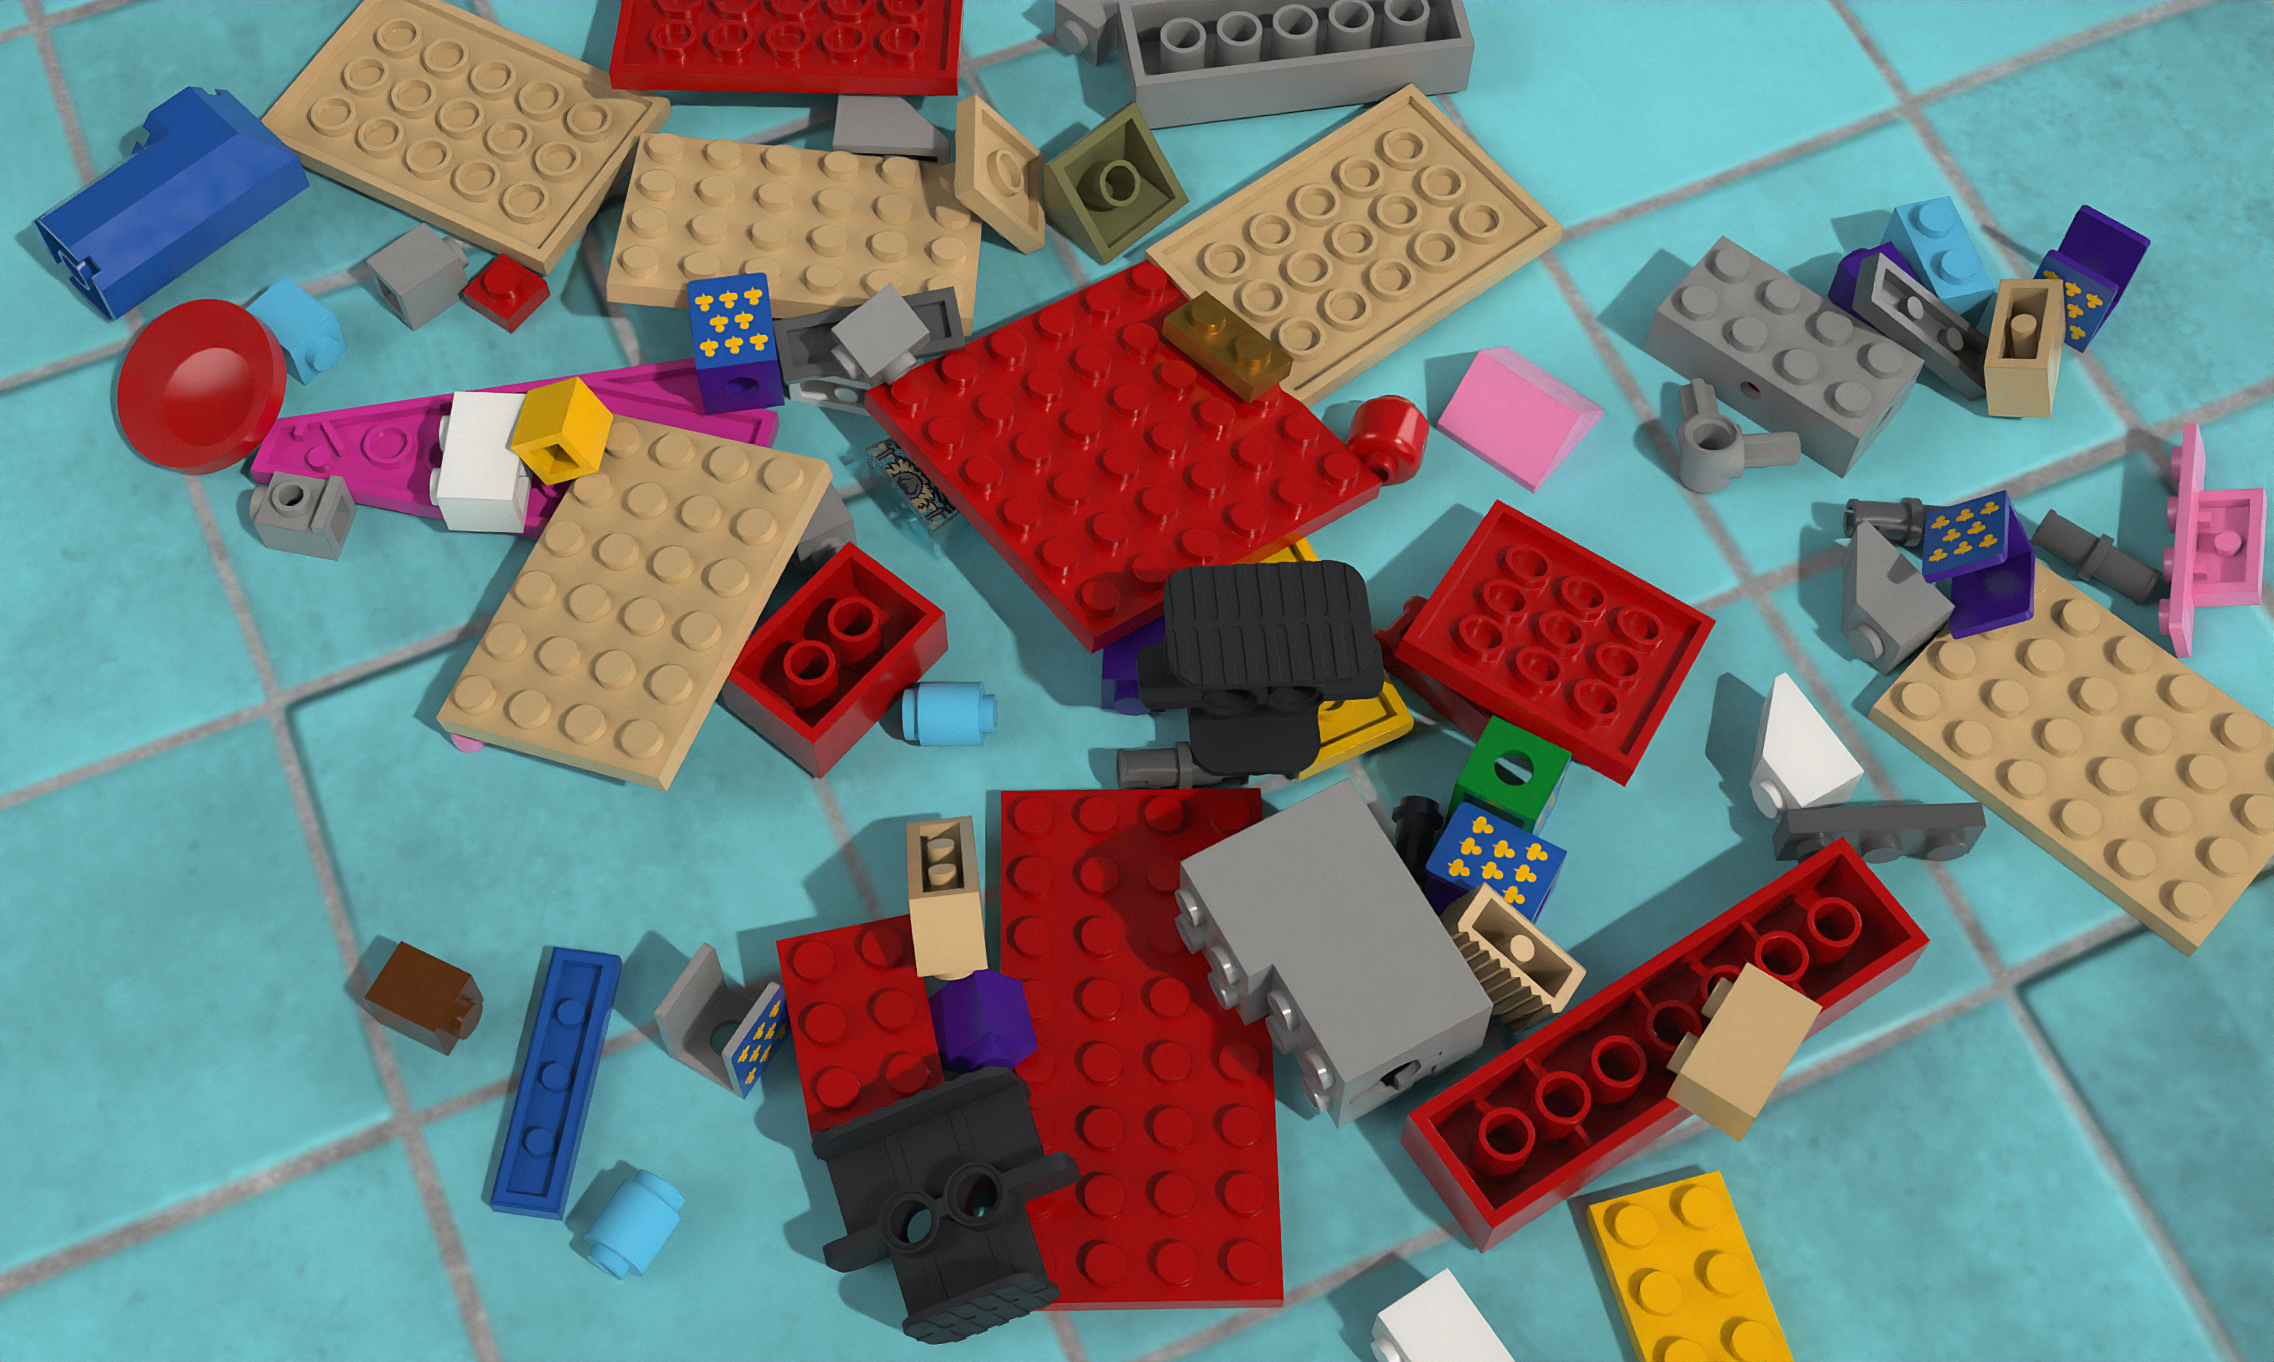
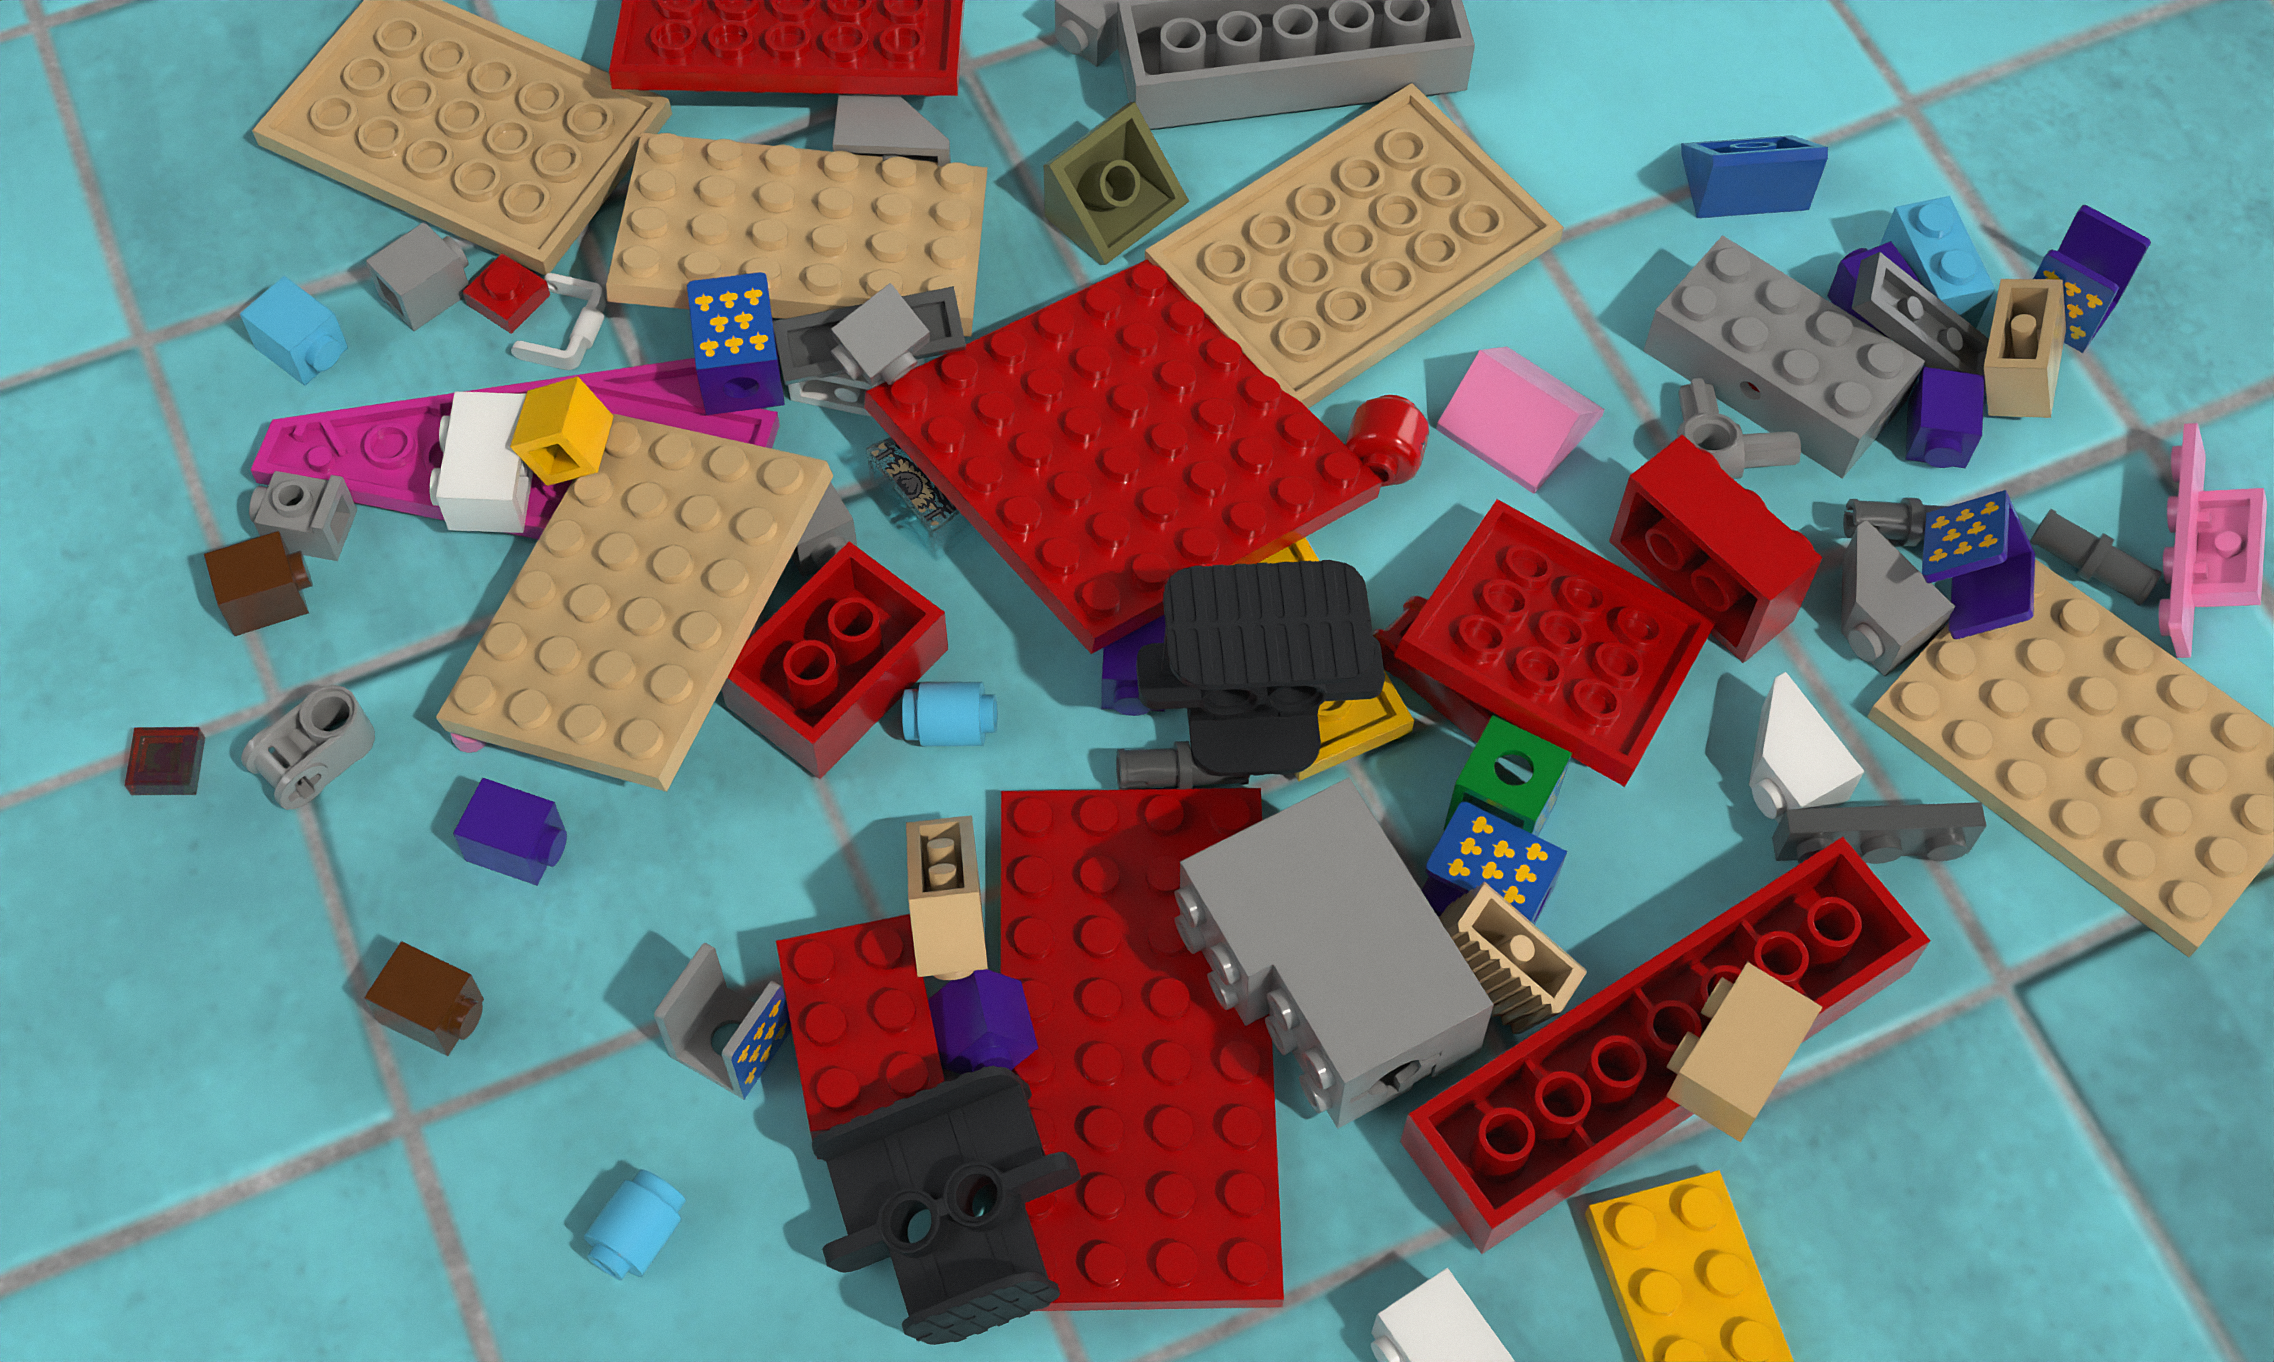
blue brick [31,86,310,320] -> none
red piece [117,299,287,475] -> none
blue tile [490,947,623,1221] -> none
tan plate [953,94,1045,255] -> none
pearl gold plate [1162,291,1294,403] -> none
black pin [1391,795,1444,884] -> none
none -> tile [124,727,205,795]
none -> reddish brown brick [204,531,313,636]
none -> light grey piece [241,685,375,810]
none -> dark purple brick [453,777,567,886]
none -> white piece [511,273,606,370]
none -> red brick [1609,434,1823,663]
none -> blue slope [1681,135,1828,218]
none -> dark purple brick [1905,367,1984,469]

